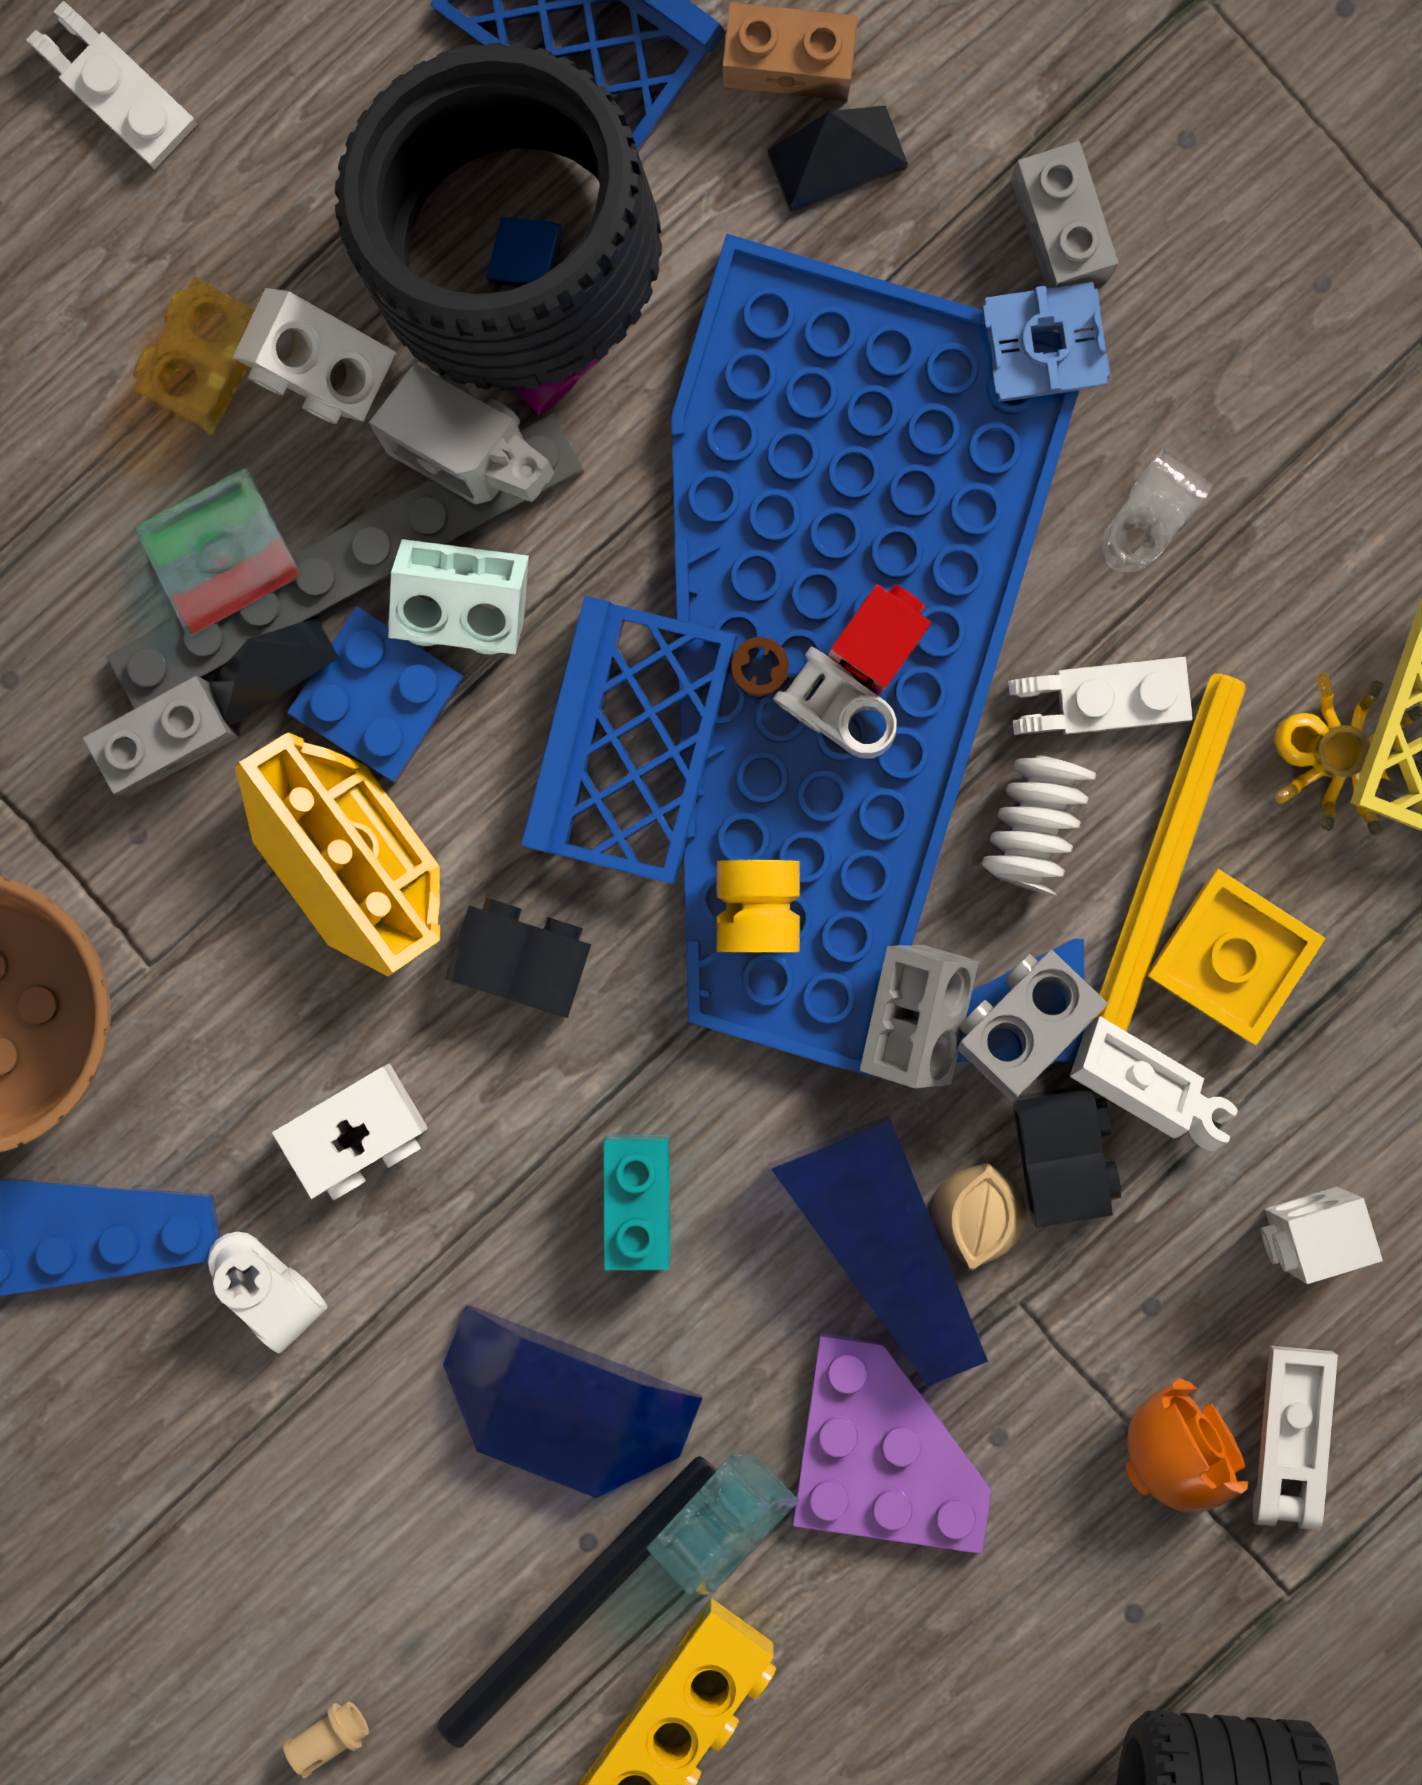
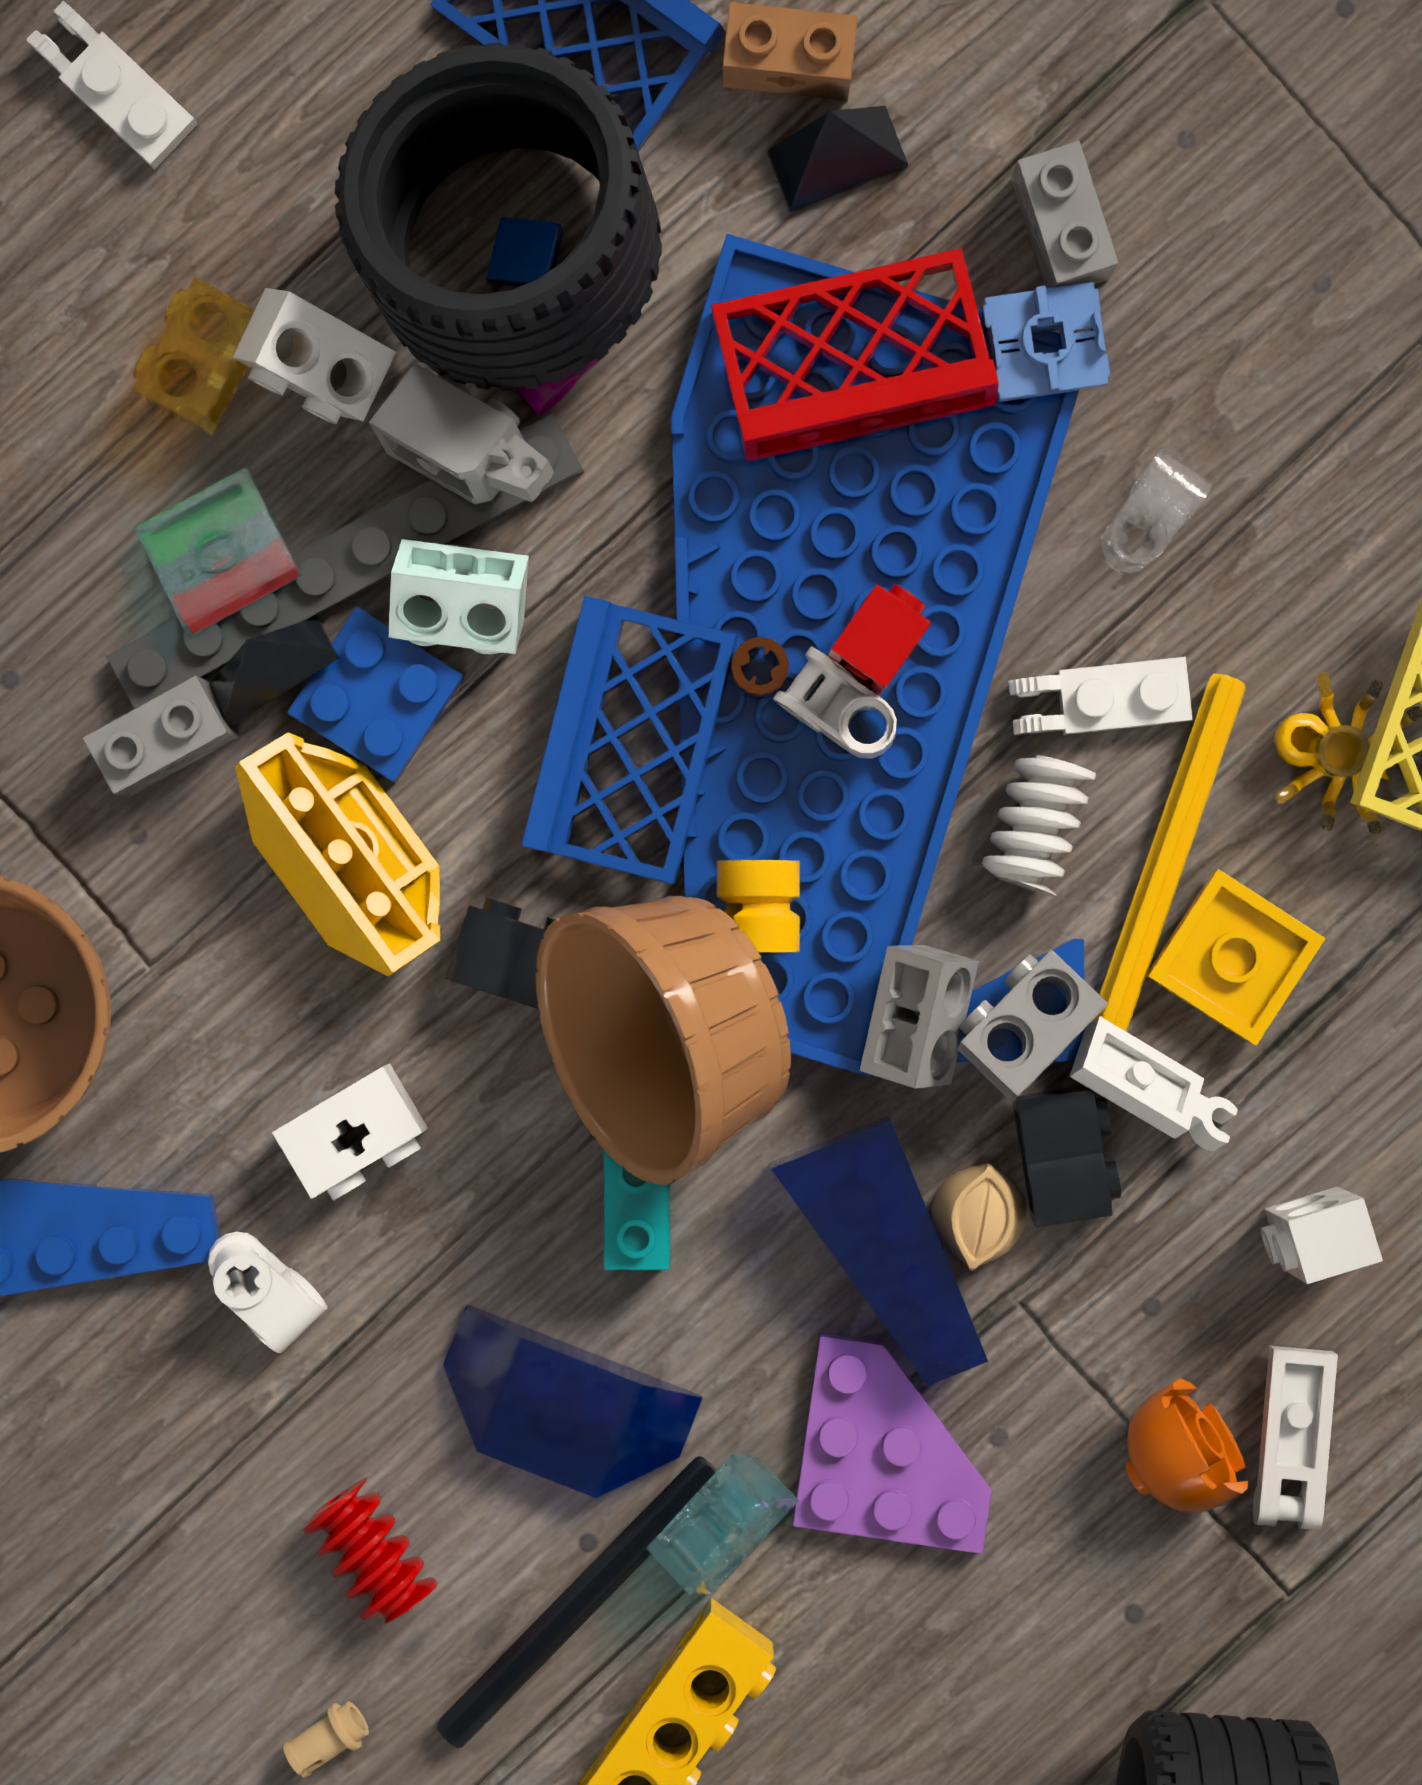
none -> red piece [302,1477,438,1623]
none -> medium nougat piece [536,896,791,1185]
none -> red fence [711,248,999,462]

